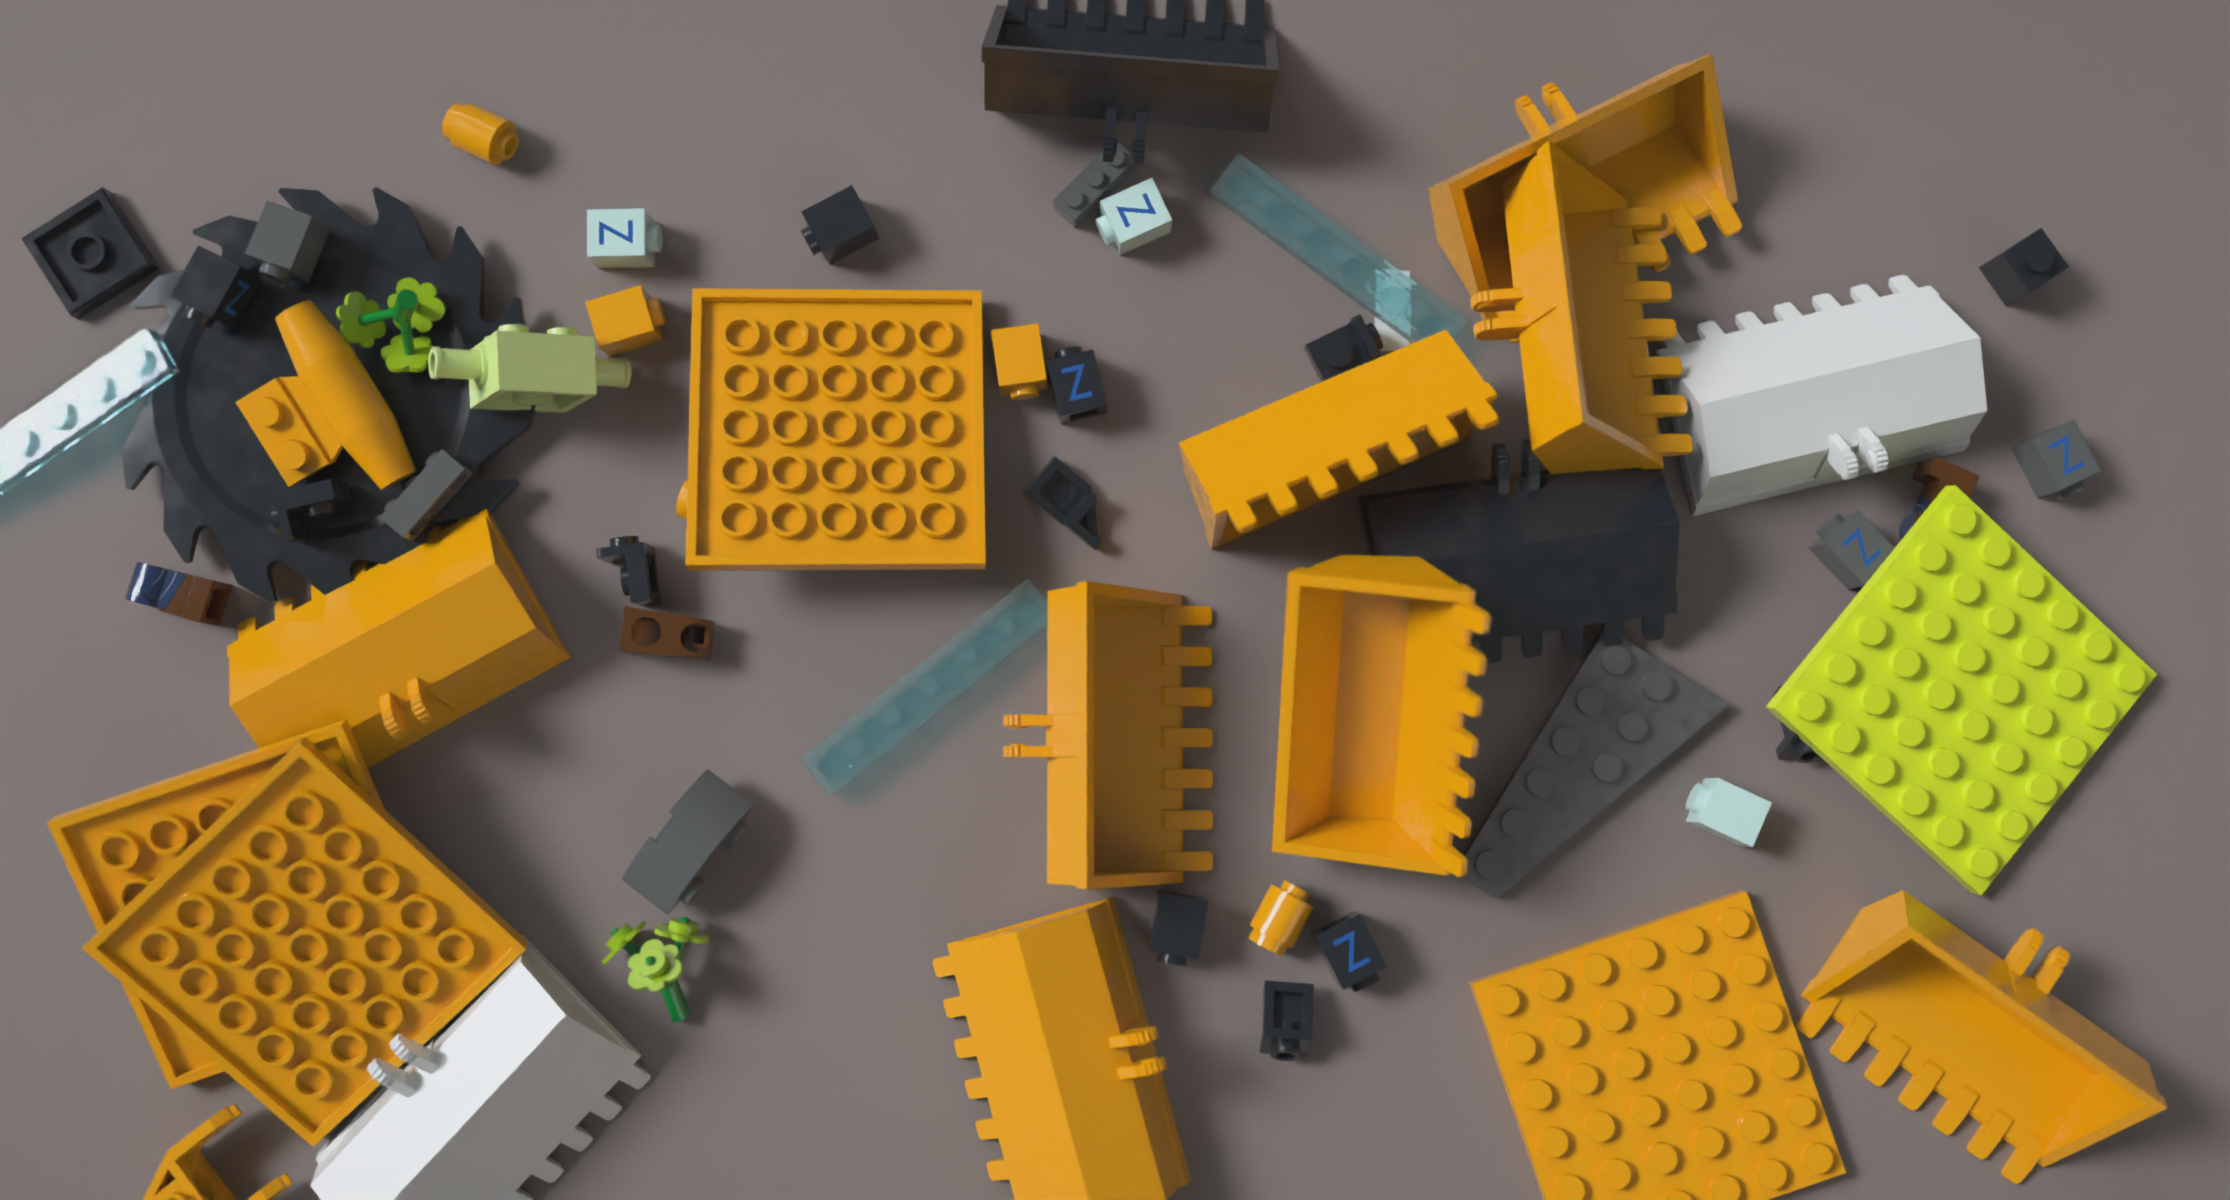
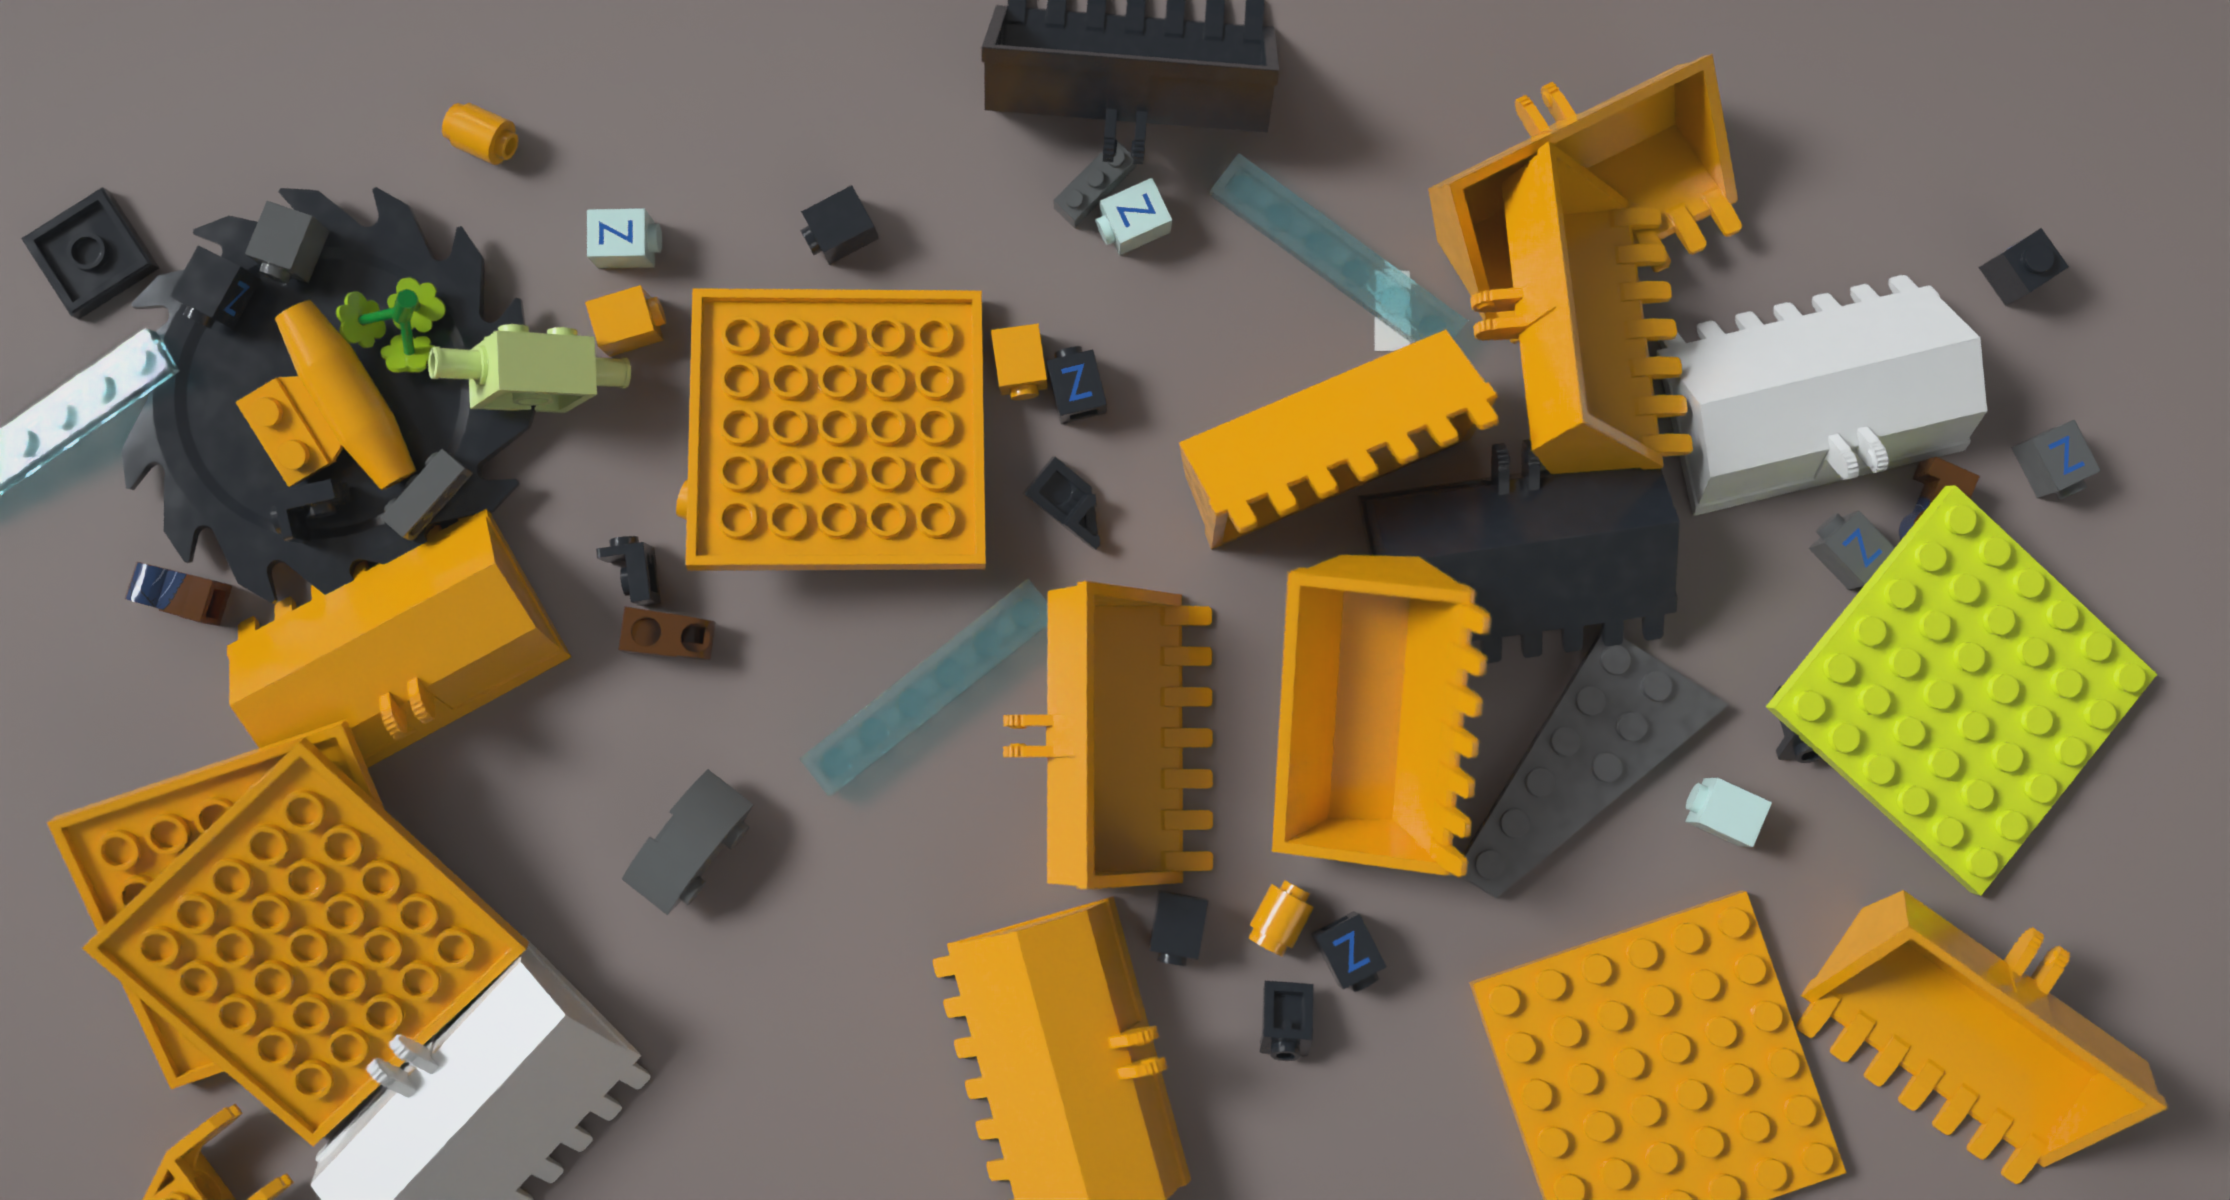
lime plant [601,917,709,1022] -> none
black bracket [1304,314,1383,382] -> none

